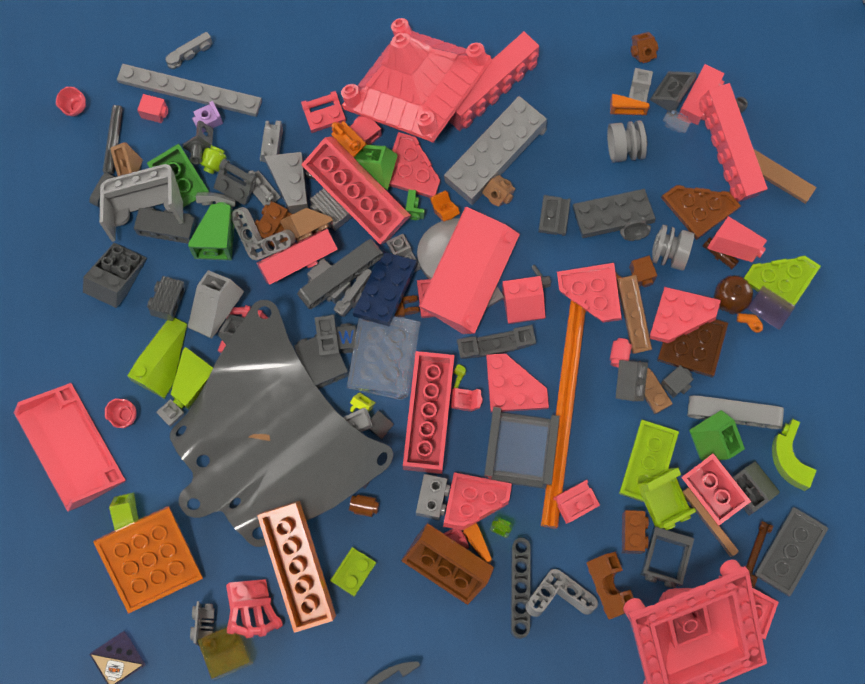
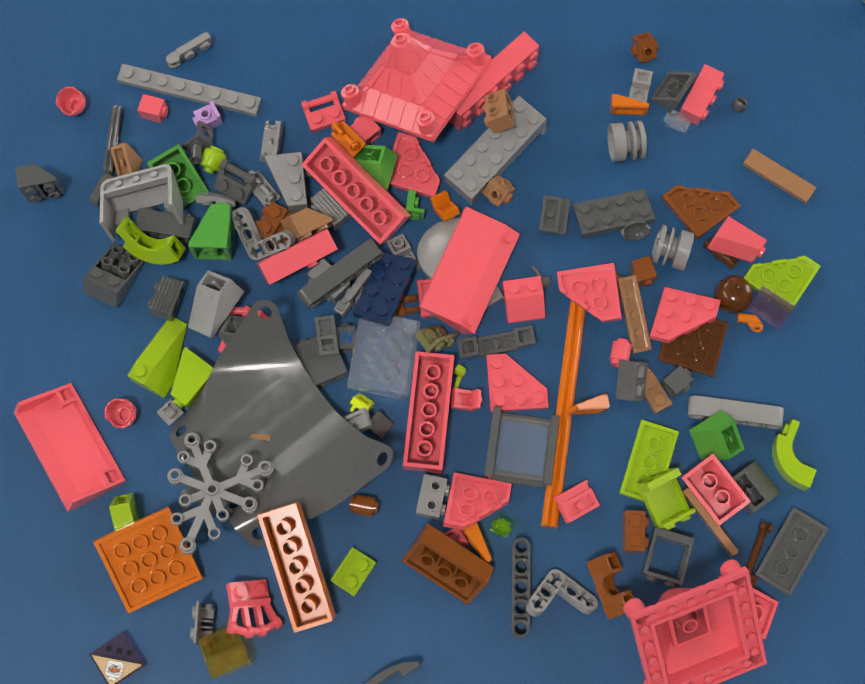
coral brick [699,83,768,202] -> none
none -> dark grey slope [15,164,65,202]
none -> lime arch [116,217,186,265]
none -> light grey plant [167,432,274,555]
none -> olive bracket [414,324,459,353]
none -> medium nougat brick [483,88,515,134]
none -> orange slope [567,394,610,415]

